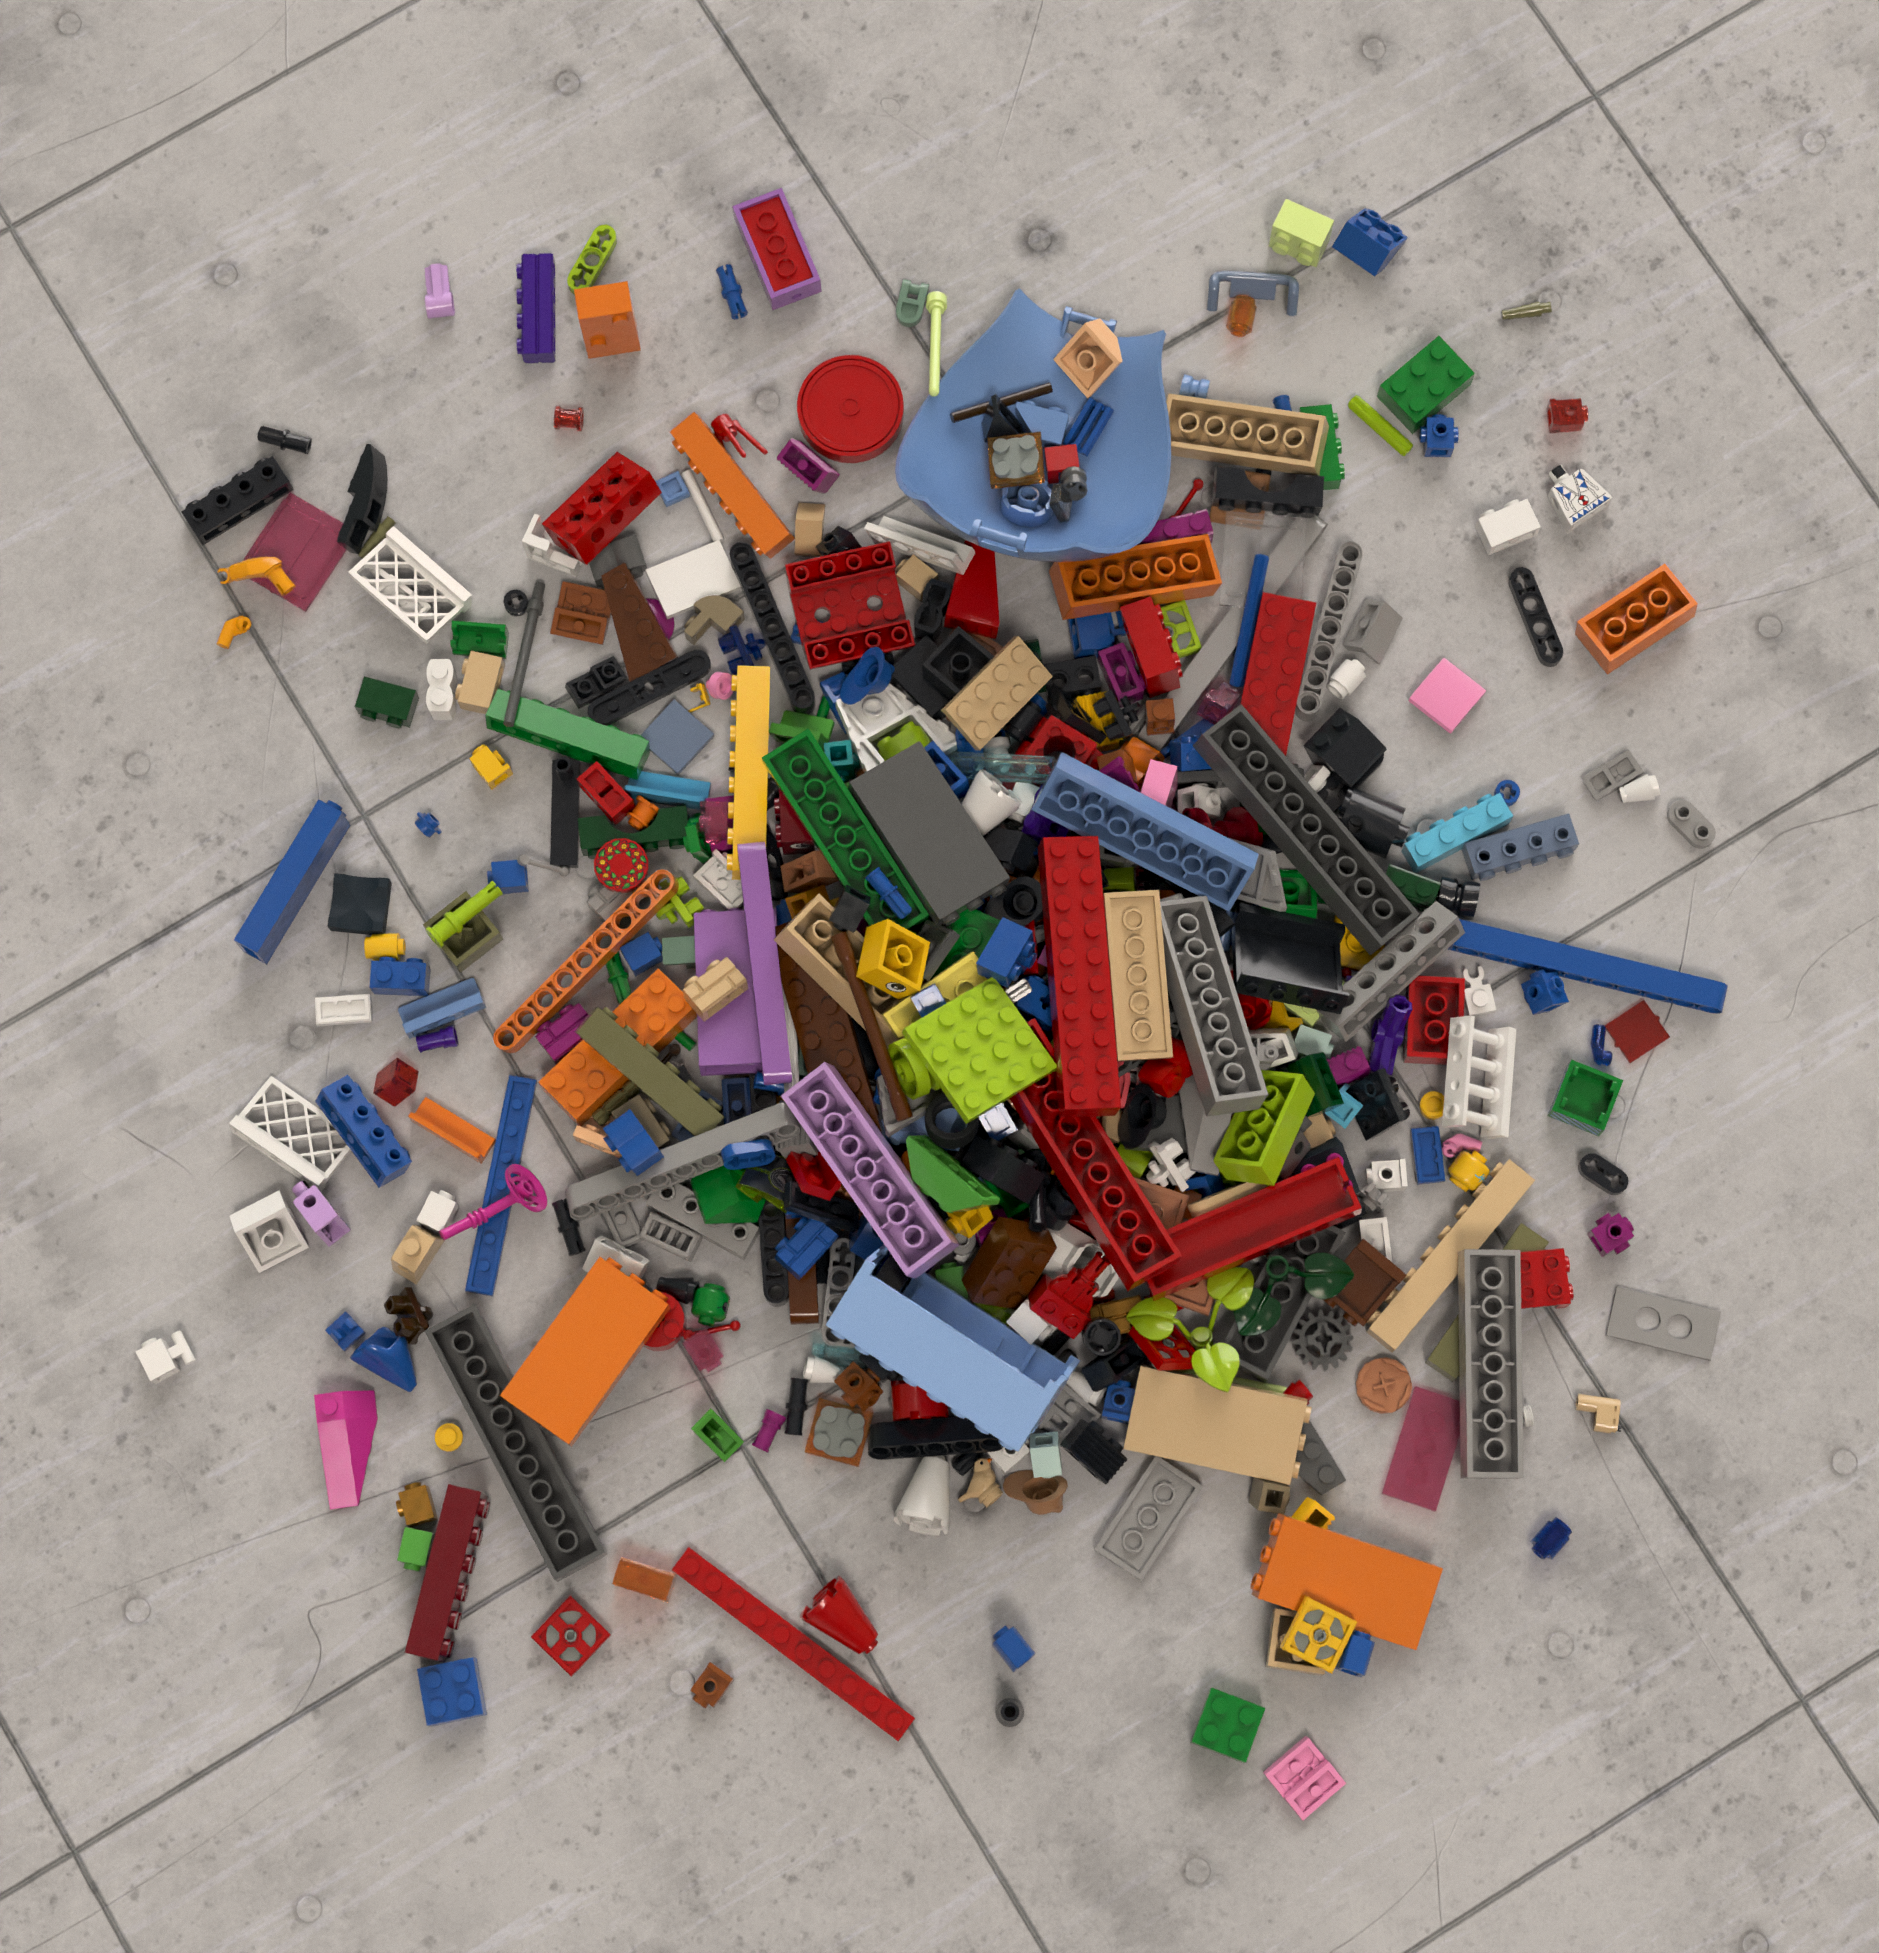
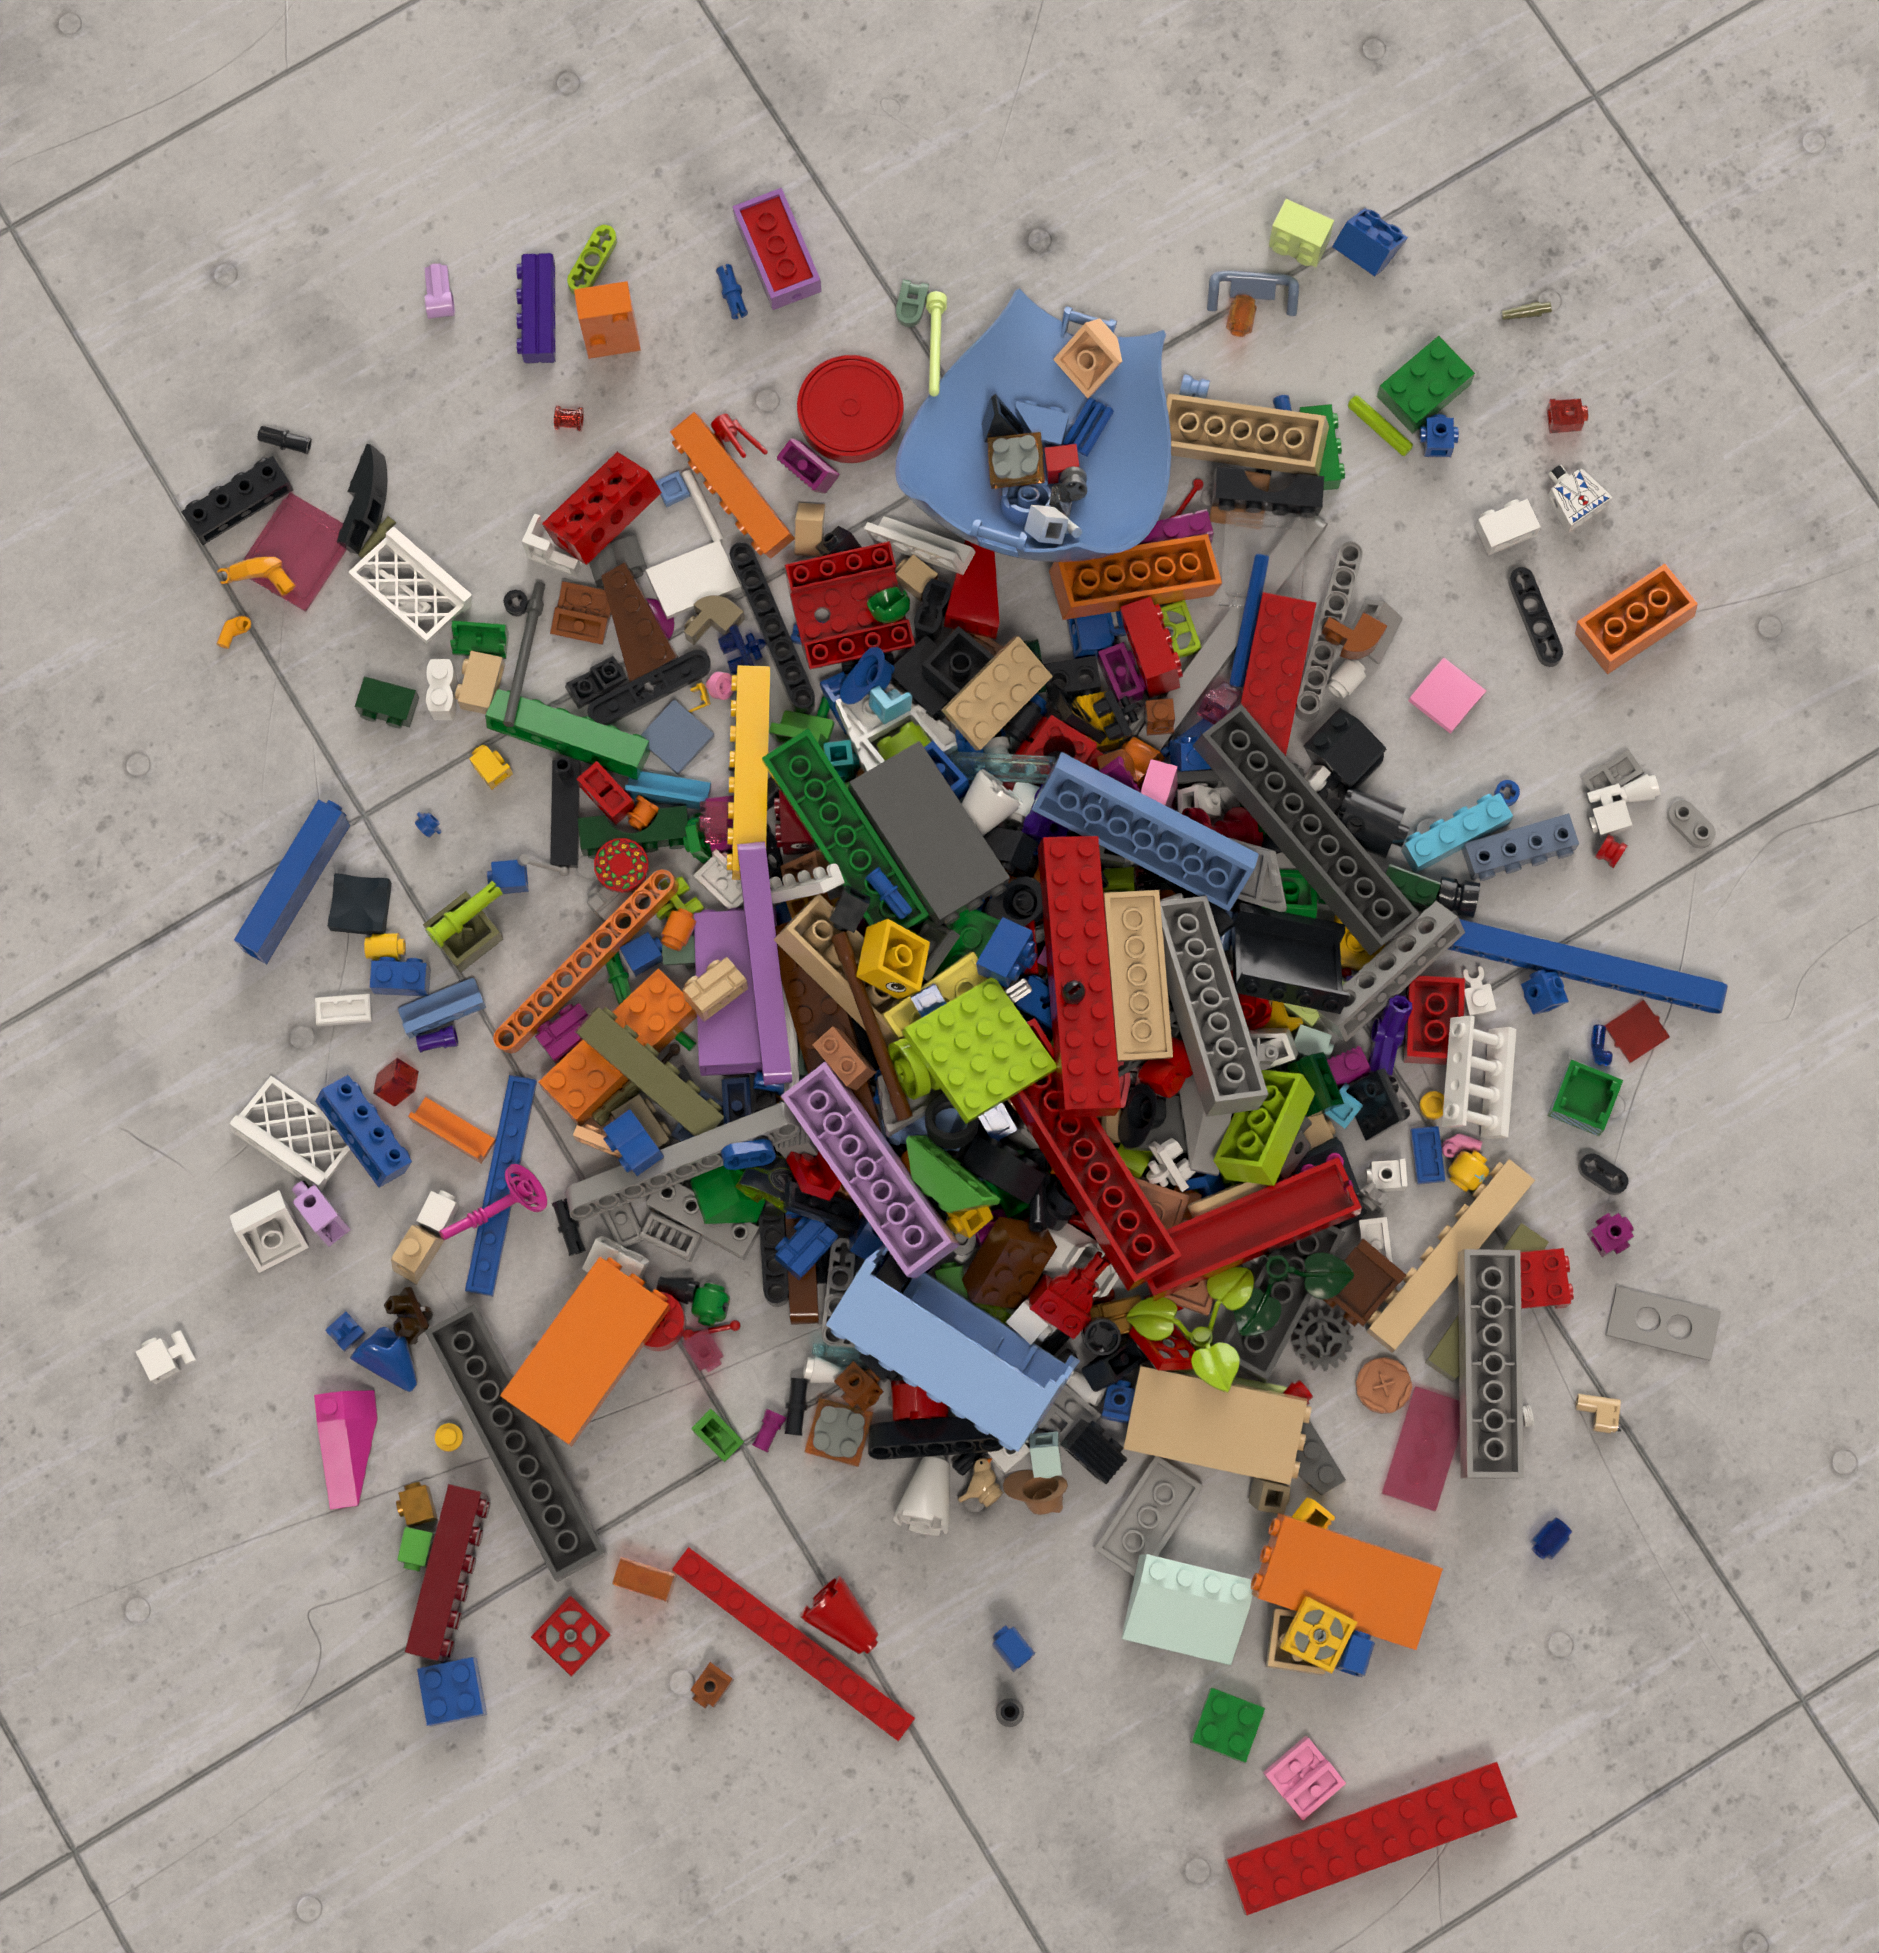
dark brown bar [950,382,1053,423] -> none
none -> orange brick [661,908,697,951]
none -> white hinge [770,864,845,904]
none -> nougat brick [812,1026,876,1090]
none -> green hair [867,587,910,623]
none -> medium azure panel [869,686,912,725]
none -> white brick [1024,505,1082,544]
none -> black hinge [1062,980,1085,1004]
none -> light aqua slope [1121,1554,1253,1665]
none -> red brick [1225,1762,1518,1915]
none -> dark orange brick [1321,613,1387,660]
none -> white brick [1587,783,1632,839]
none -> red wheel [1595,834,1628,869]

